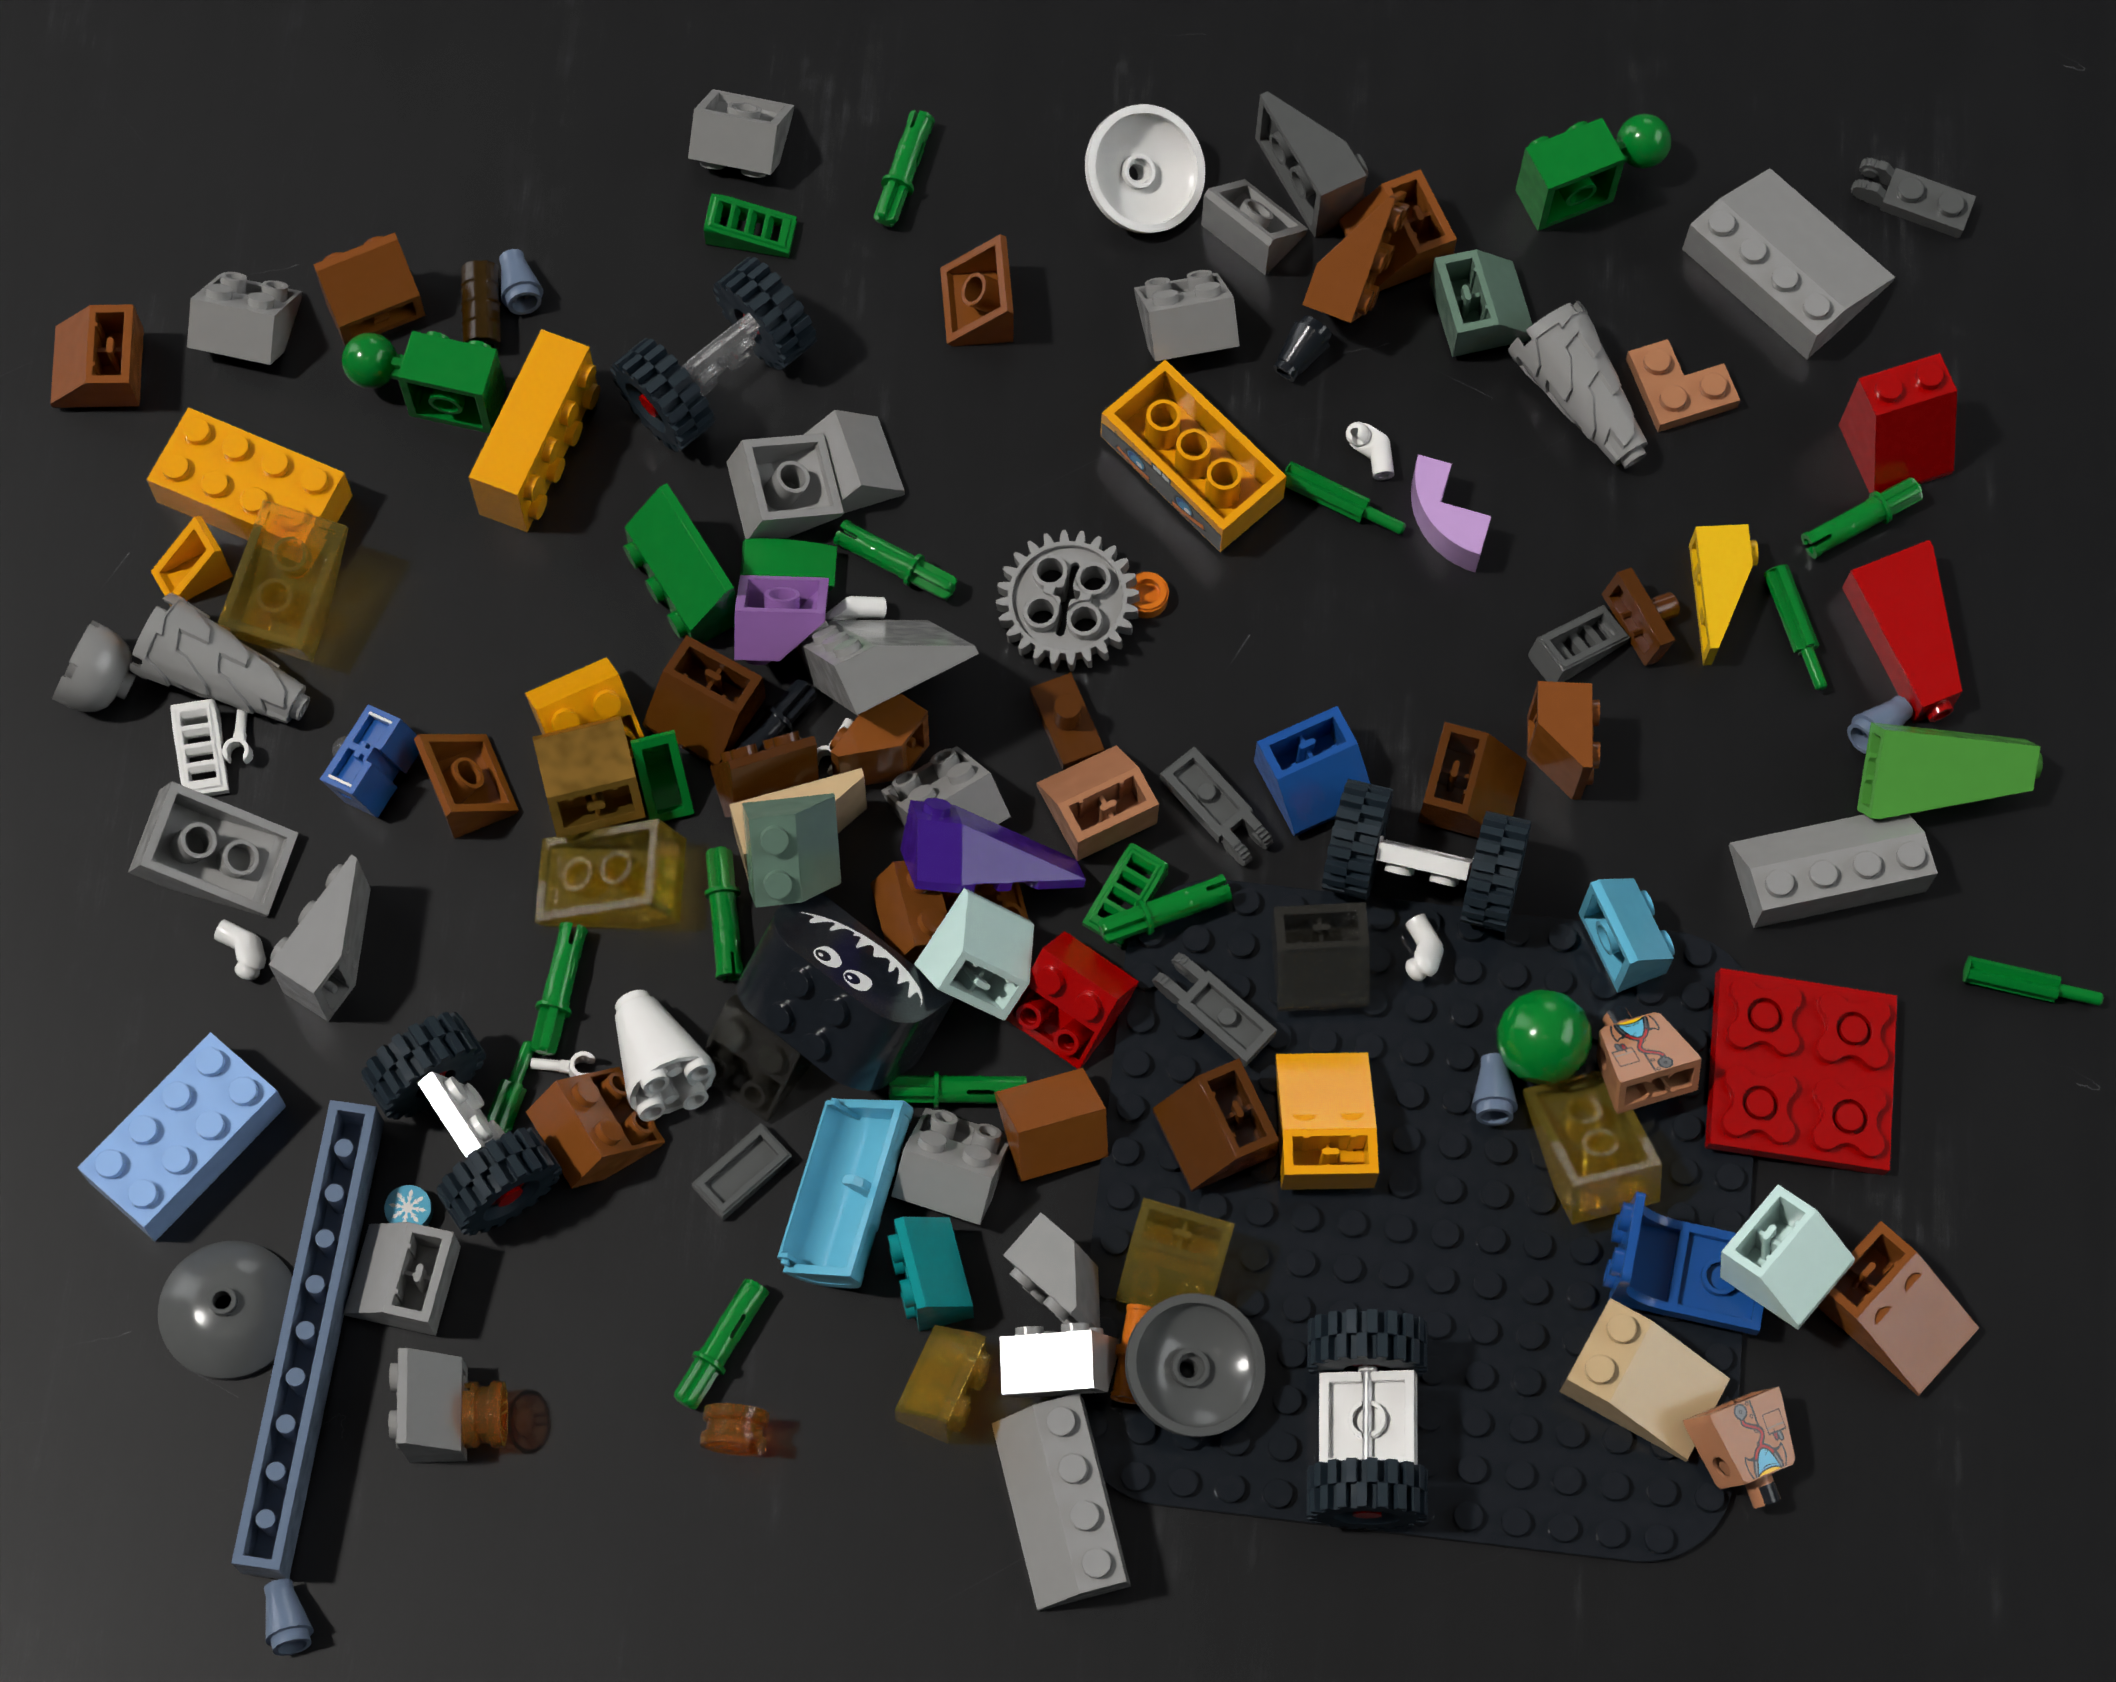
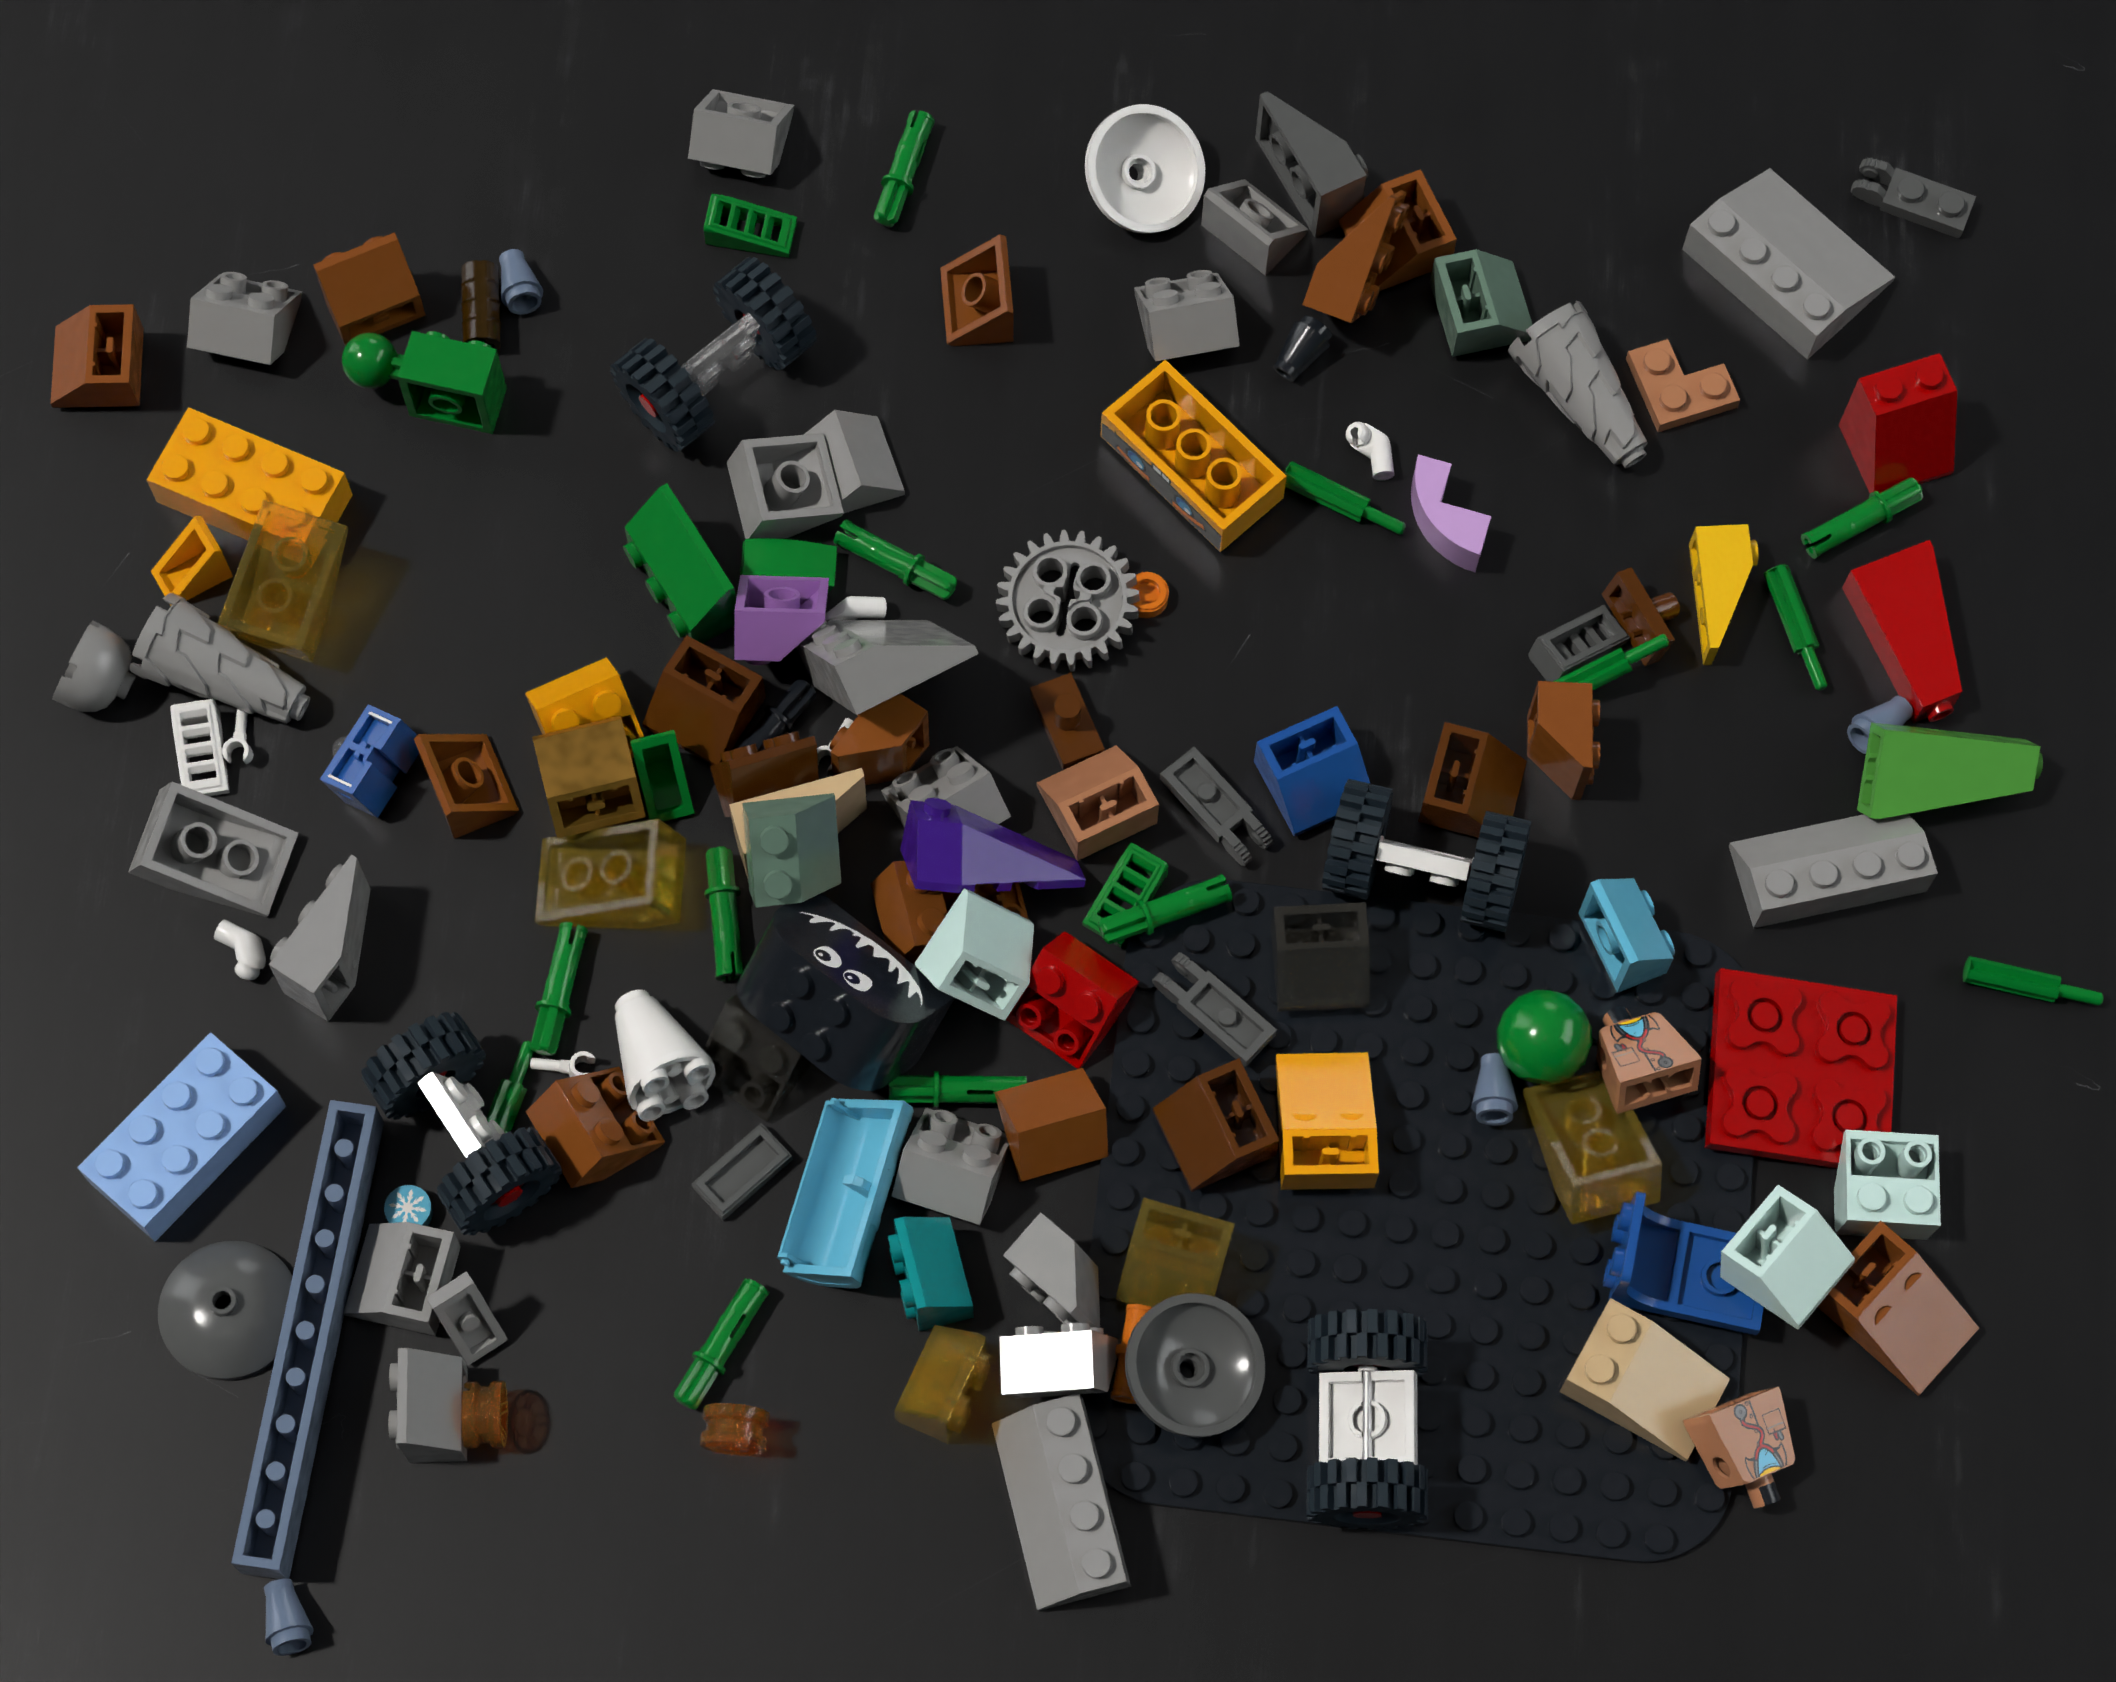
light orange brick [469,329,600,532] -> none
white arm [1405,913,1444,981] -> none
green brick [1515,114,1671,231] -> none
none -> light grey plate [426,1271,508,1366]
none -> green axle [1553,634,1670,691]
none -> light aqua slope [1834,1130,1941,1240]

